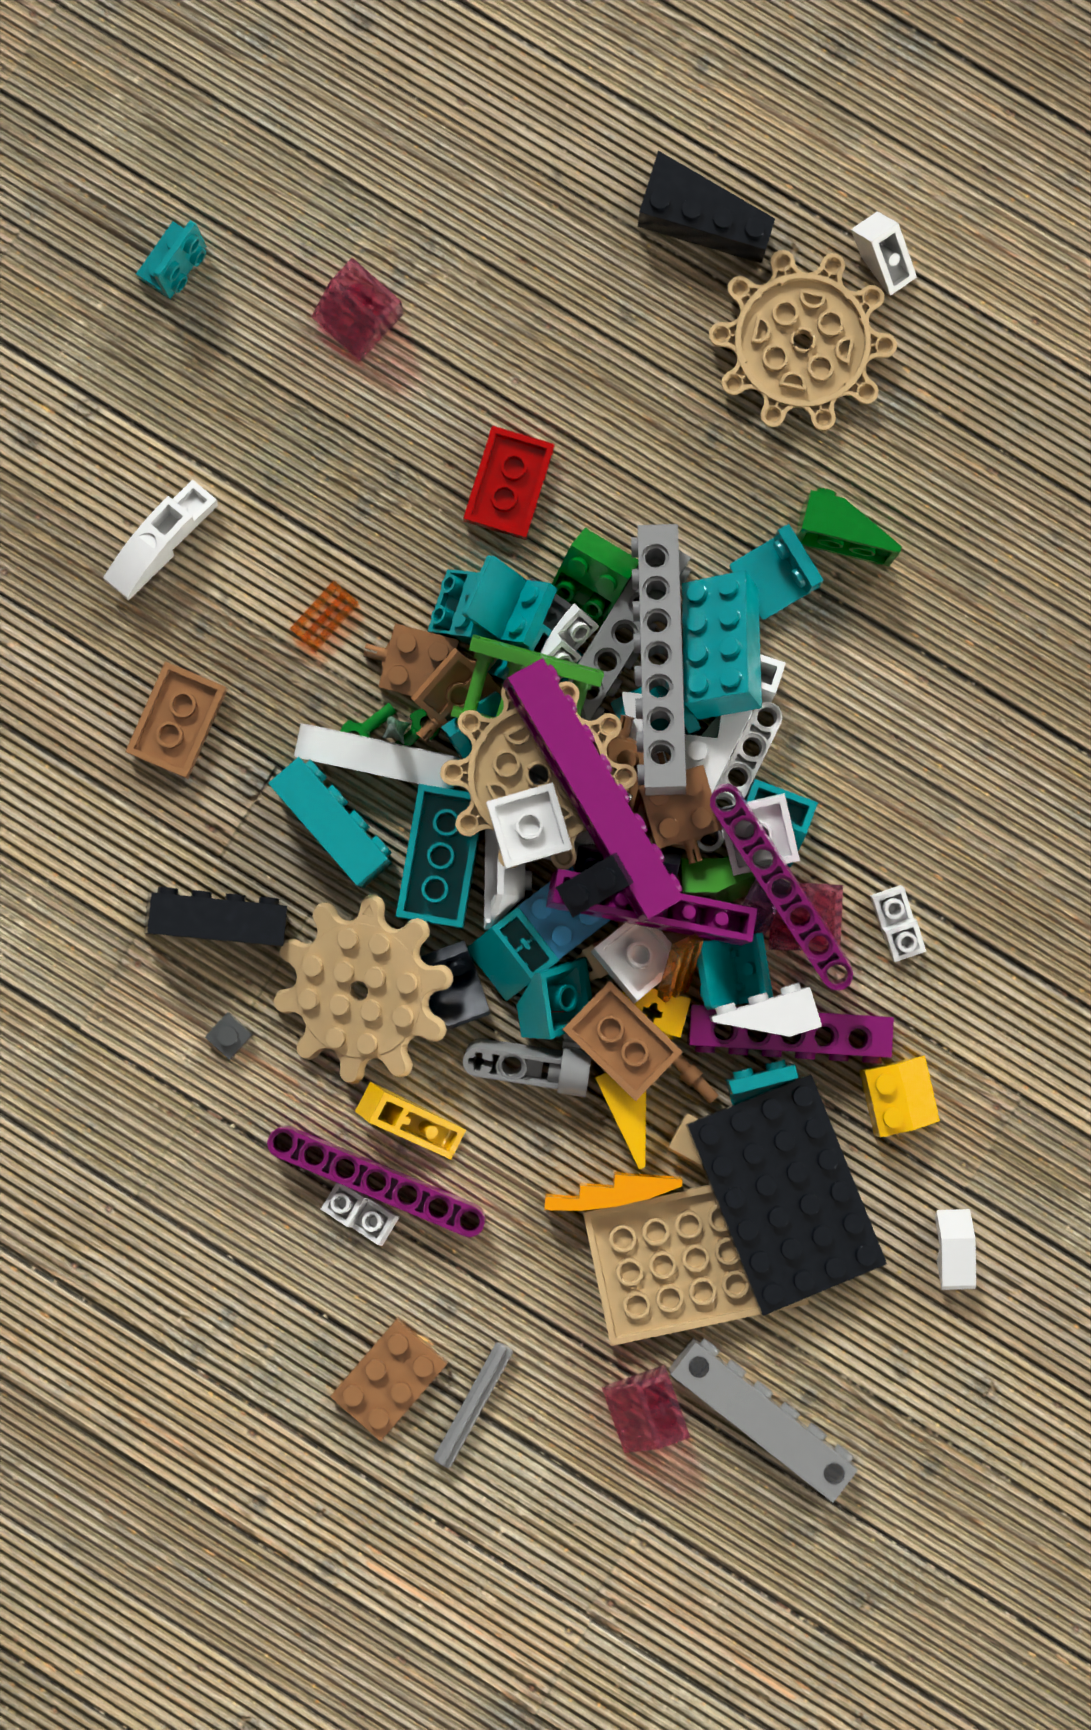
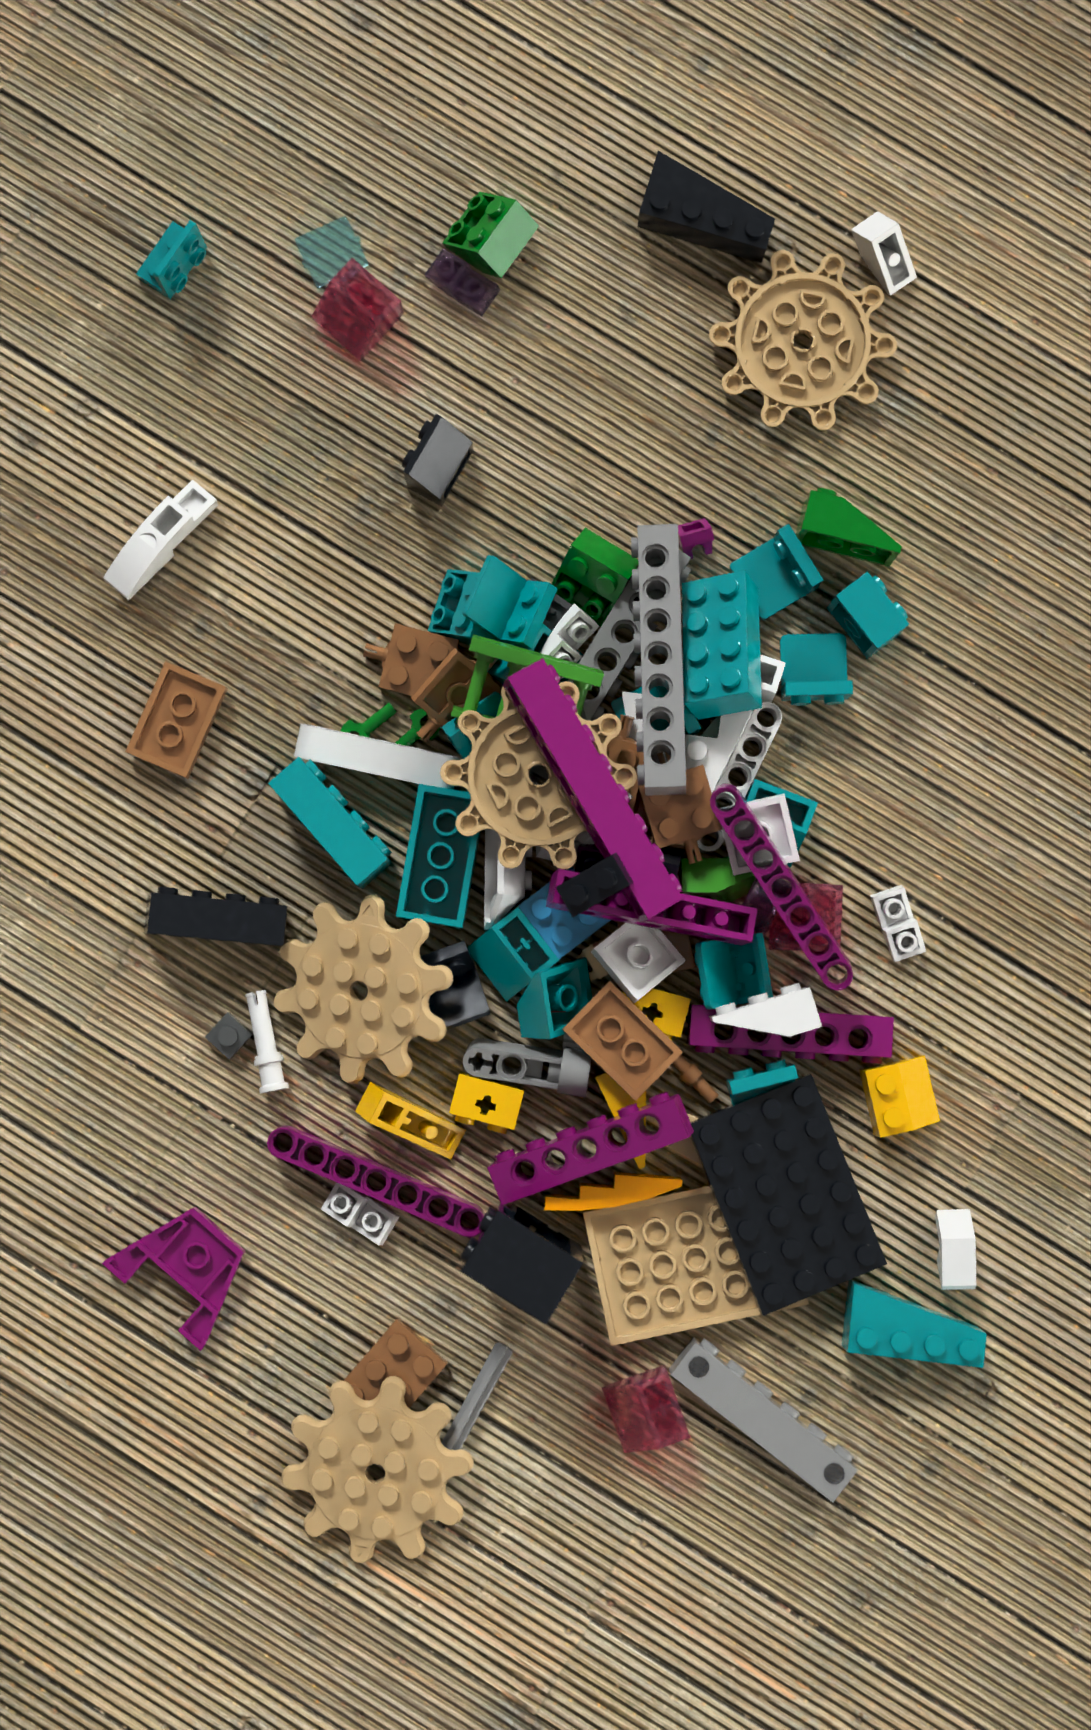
clear orange tile [290,580,359,652] -> none
sand green piece [382,716,411,745] -> none
red plate [463,425,555,540] -> none
white plate [486,782,572,869] -> none
clear orange tile [657,934,704,1003] -> none
none -> magenta wing [102,1206,245,1351]
none -> white pin [245,990,289,1094]
none -> tan plate [281,1376,473,1563]
none -> clear light blue piece [294,215,369,289]
none -> slope [402,414,474,507]
none -> clear purple slope [425,249,500,316]
none -> green slope [442,191,539,278]
none -> yellow brick [449,1072,525,1134]
none -> black piece [459,1203,583,1324]
none -> magenta brick [487,1092,694,1205]
none -> magenta tile [678,518,714,559]
none -> teal bracket [779,633,853,706]
none -> teal brick [827,571,909,659]
none -> teal wedge [842,1279,987,1368]

